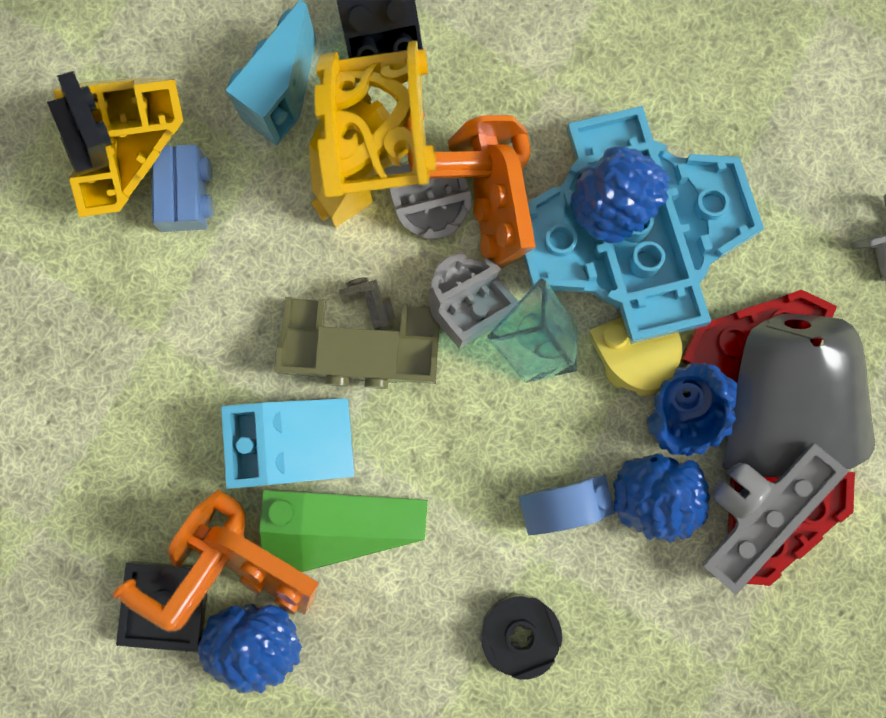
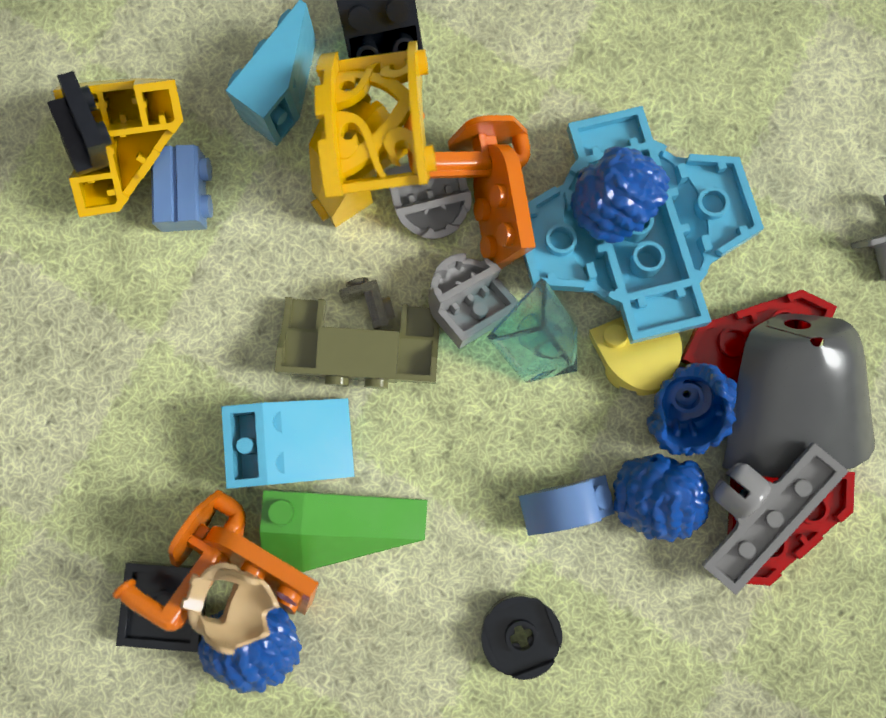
none -> tan helmet [180,562,280,655]

